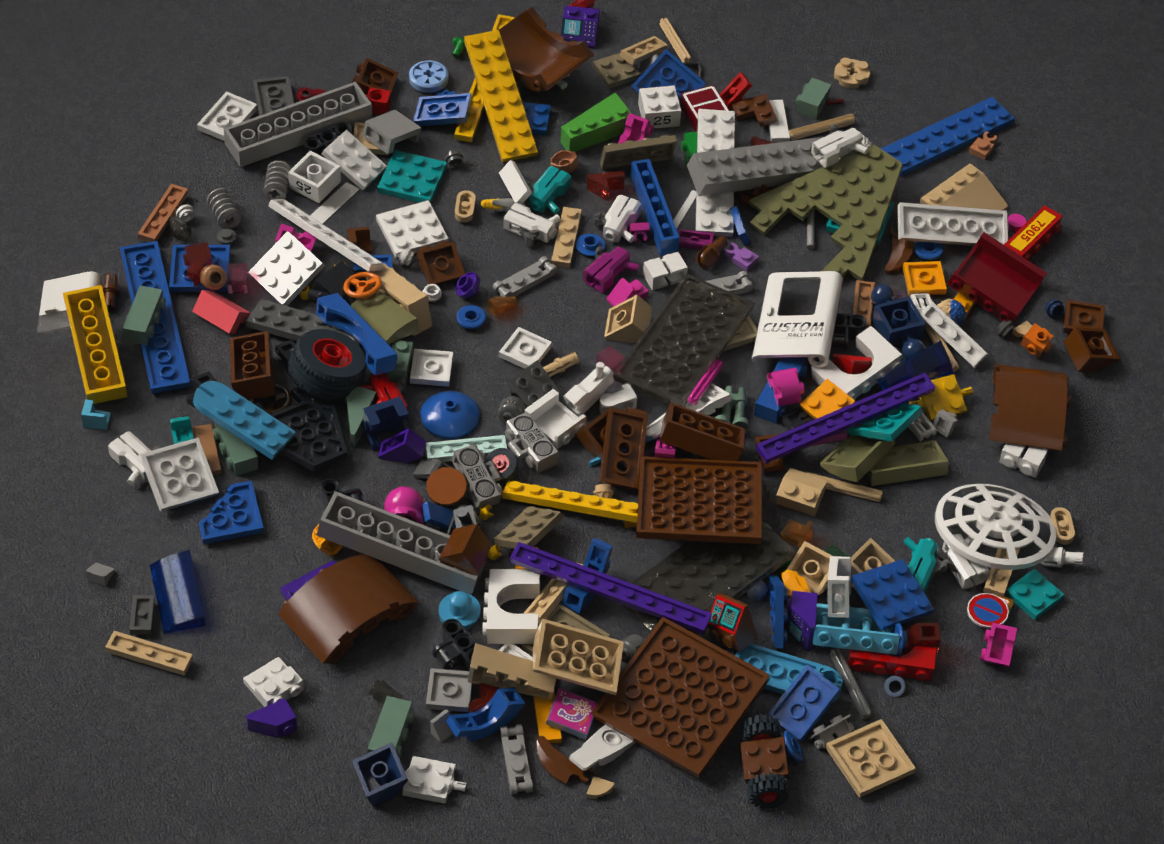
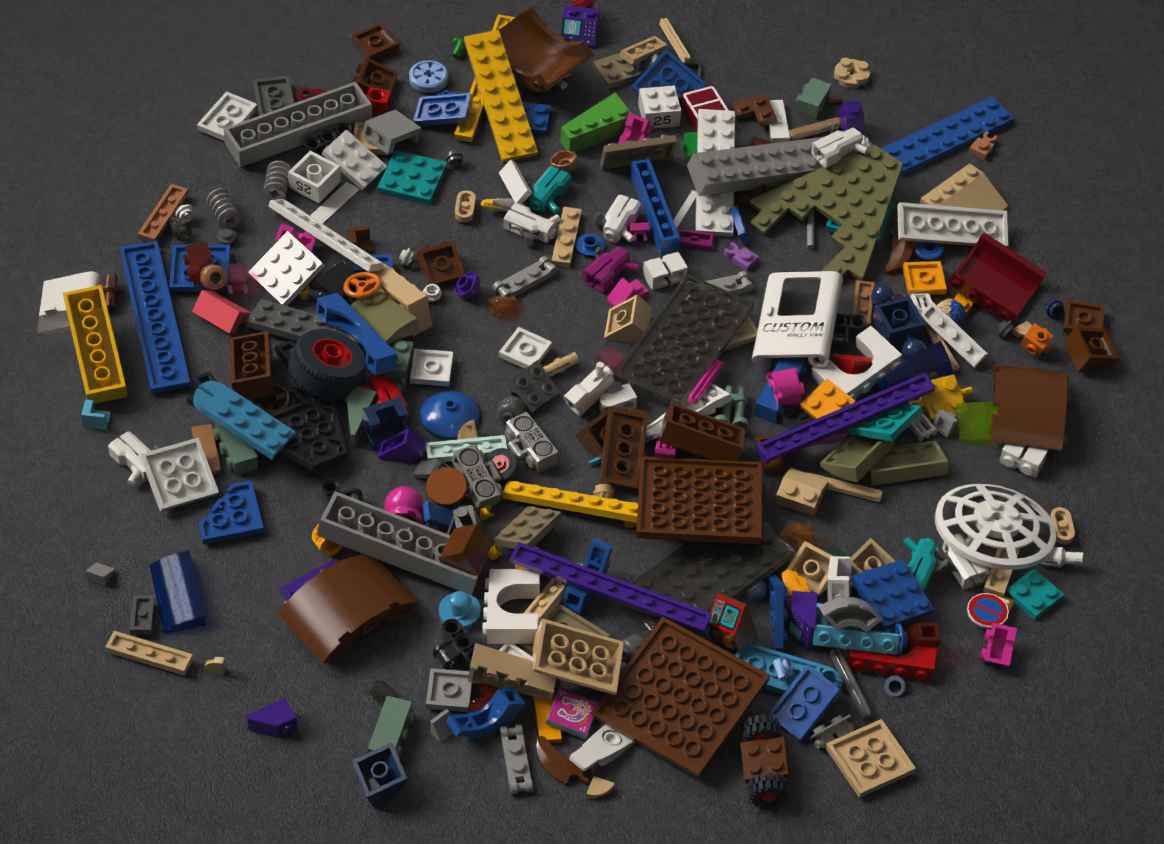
sand green brick [123,286,166,345] -> none
teal bracket [170,416,194,444] -> none
white plate [243,657,304,707] -> none
white plate [376,200,449,258] -> none
white plate [403,756,467,804] -> none
blue piece [456,305,487,329] -> none
white panel [525,389,586,449] -> none
clear red slope [586,171,625,201] -> none
reddish brown arm [696,236,728,268] -> none
red slope [720,72,753,109] -> none
blue piece [784,731,804,762] -> none
red brick [1004,205,1063,261] -> none
dark pink tile [1007,214,1026,232] -> none
none -> tan tile [203,657,226,676]
none -> reddish brown plate [351,23,400,60]
none -> tan tile [458,420,478,440]
none -> light blue plate [773,657,794,681]
none -> light grey brick [819,597,882,632]
none -> dark purple slope [838,100,864,135]
none -> clear neon green plate [956,402,996,442]

